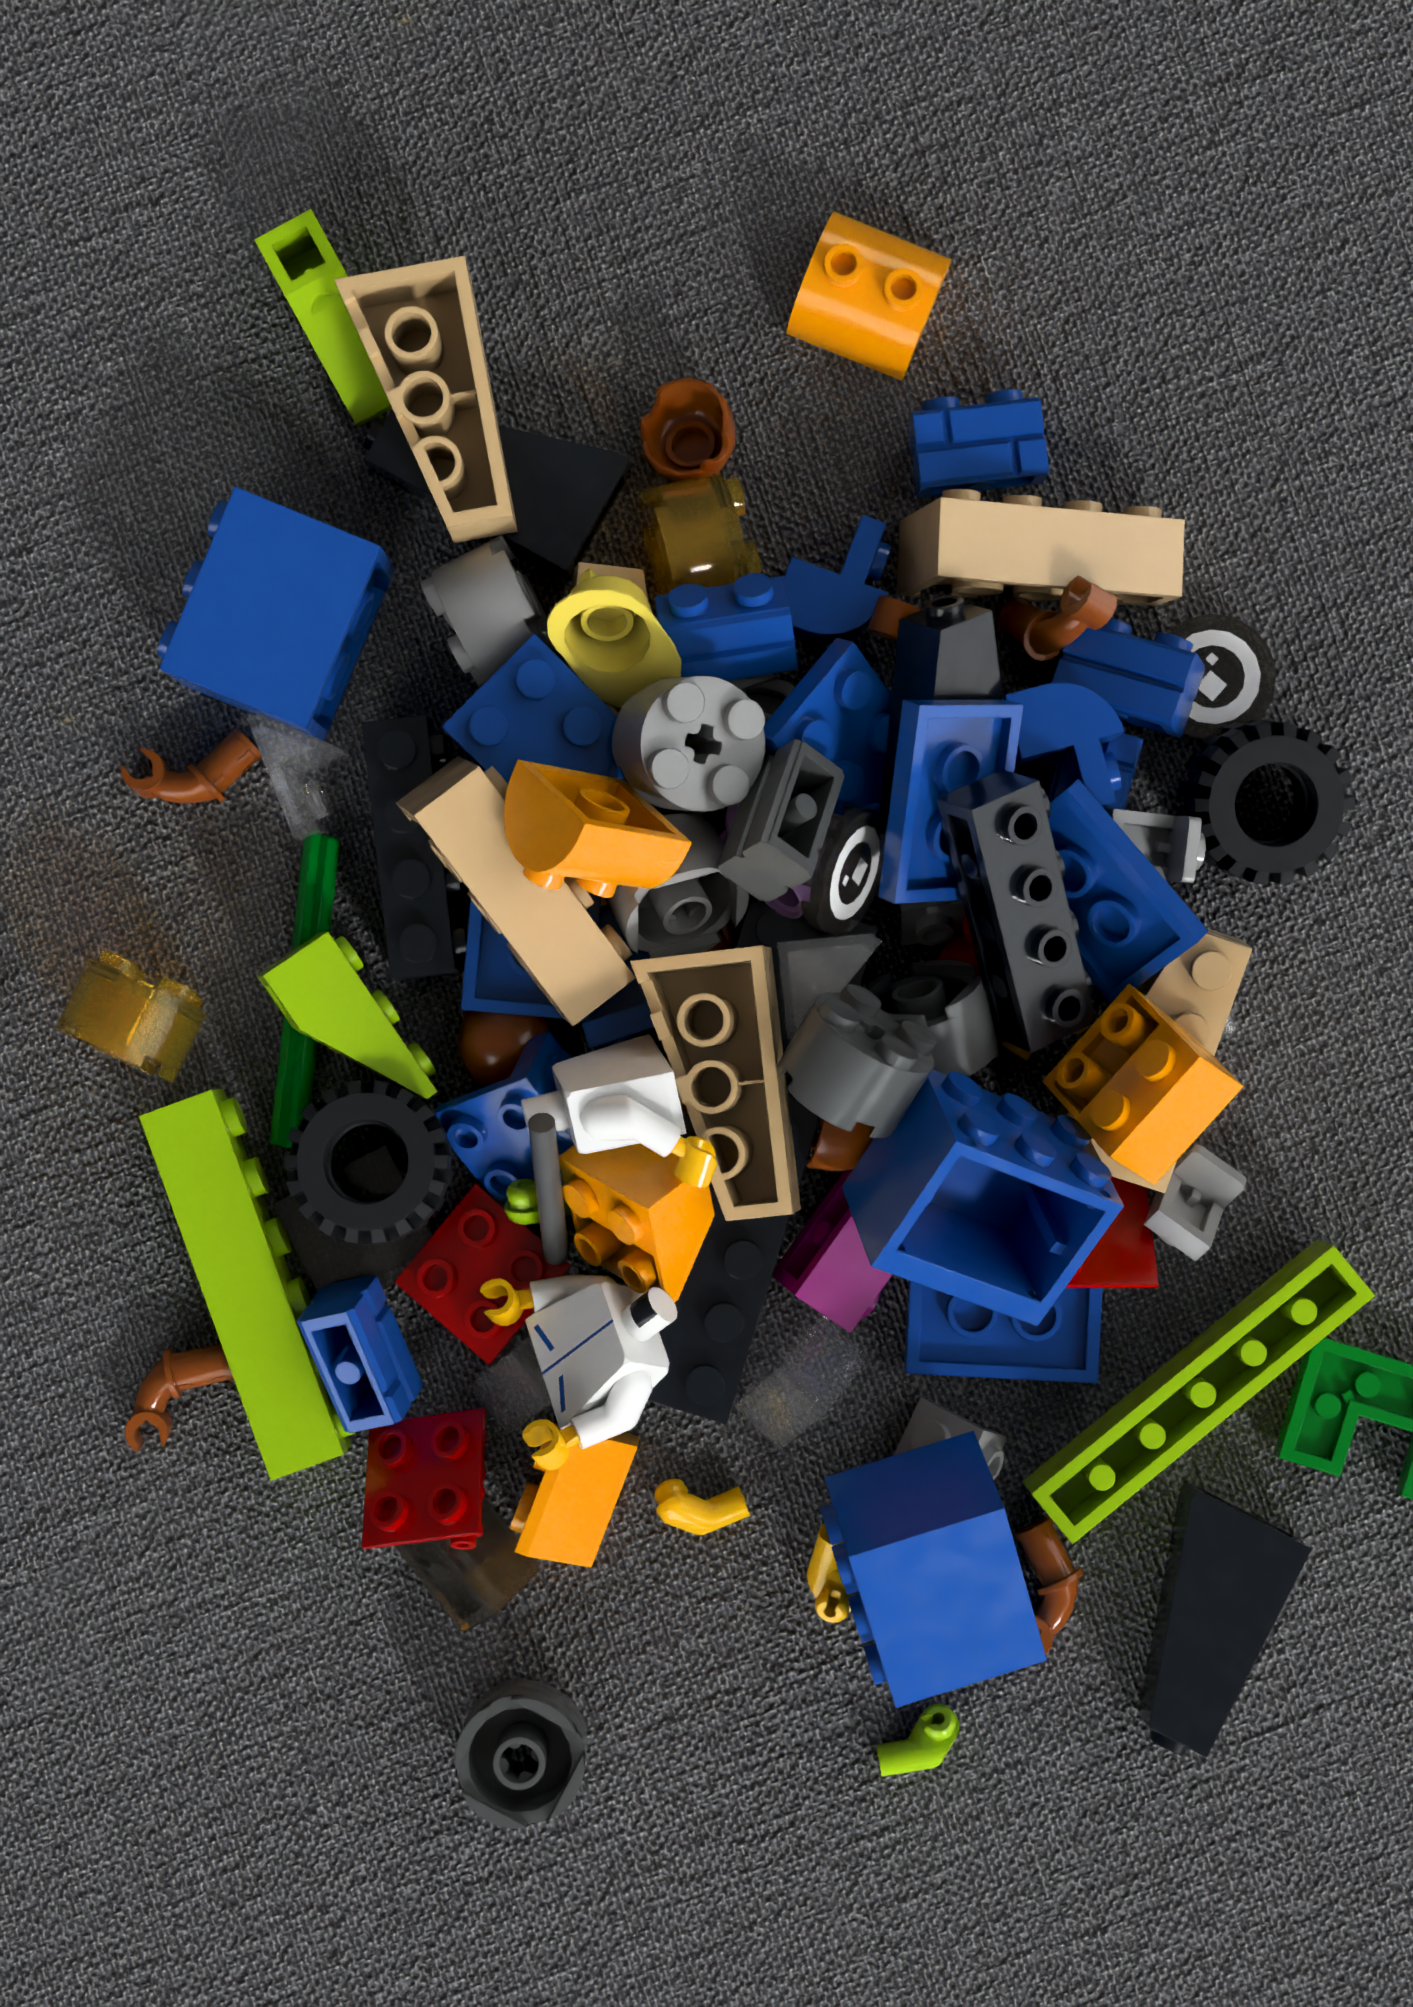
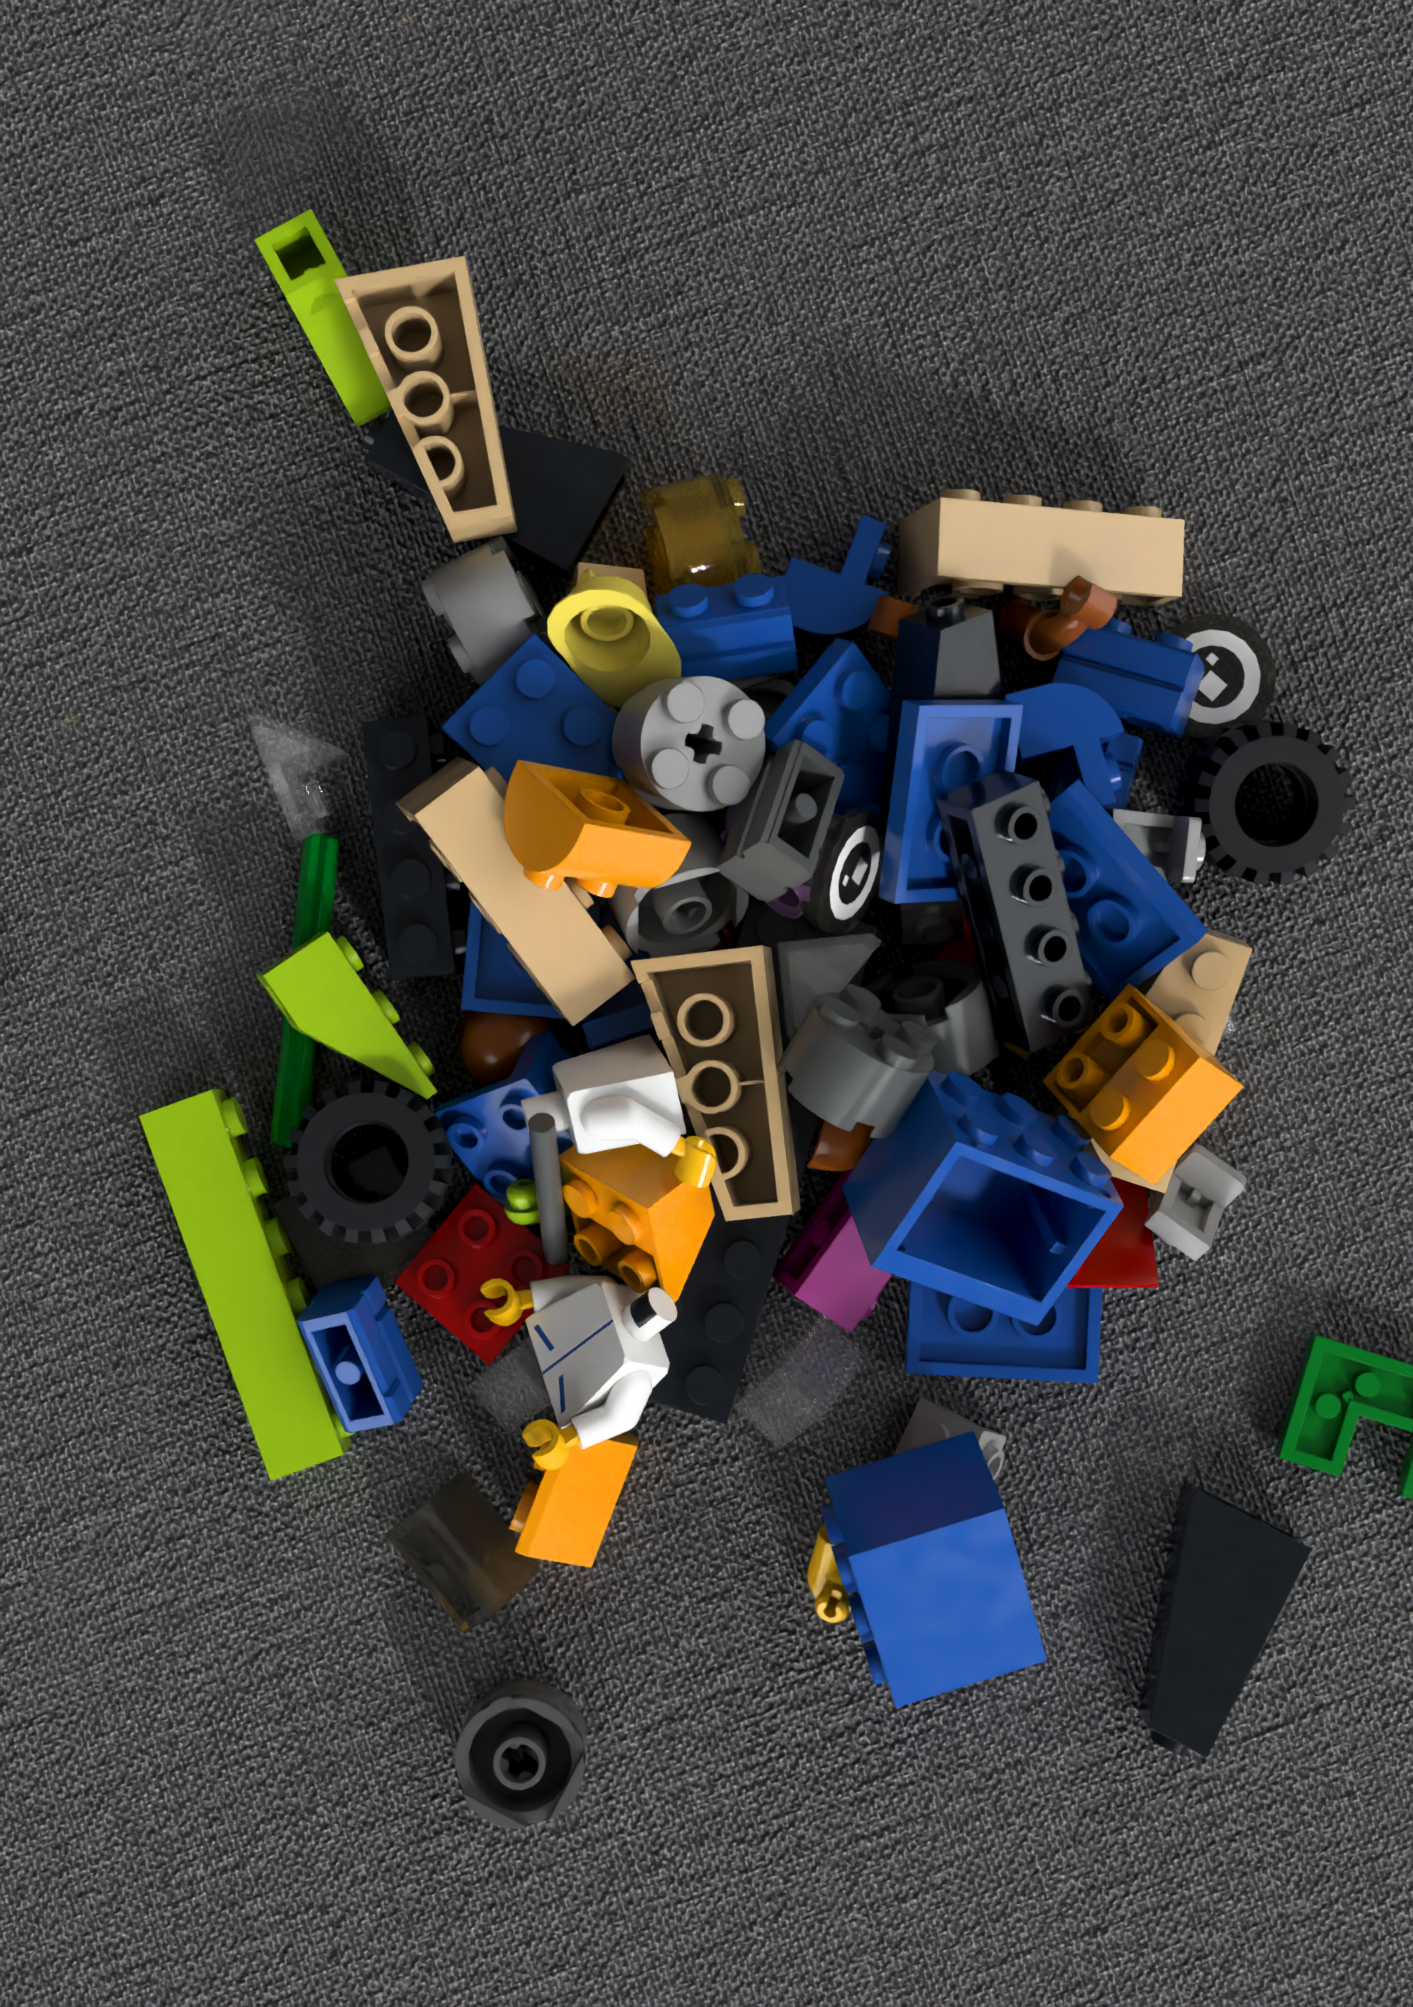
clear yellow brick [54,949,207,1084] -> none
dark orange piece [121,726,264,804] -> none
dark orange piece [125,1343,234,1453] -> none
blue container [157,486,396,743] -> none
red hinge [361,1408,487,1550] -> none
dark orange hair [640,376,736,484] -> none
yellow arm [654,1478,751,1535] -> none
light orange brick [786,211,952,381] -> none
lime arm [876,1703,959,1777] -> none
blue brick [908,389,1049,499] -> none
dark orange piece [1014,1516,1084,1655] -> none
lime brick [1022,1240,1375,1544] -> none

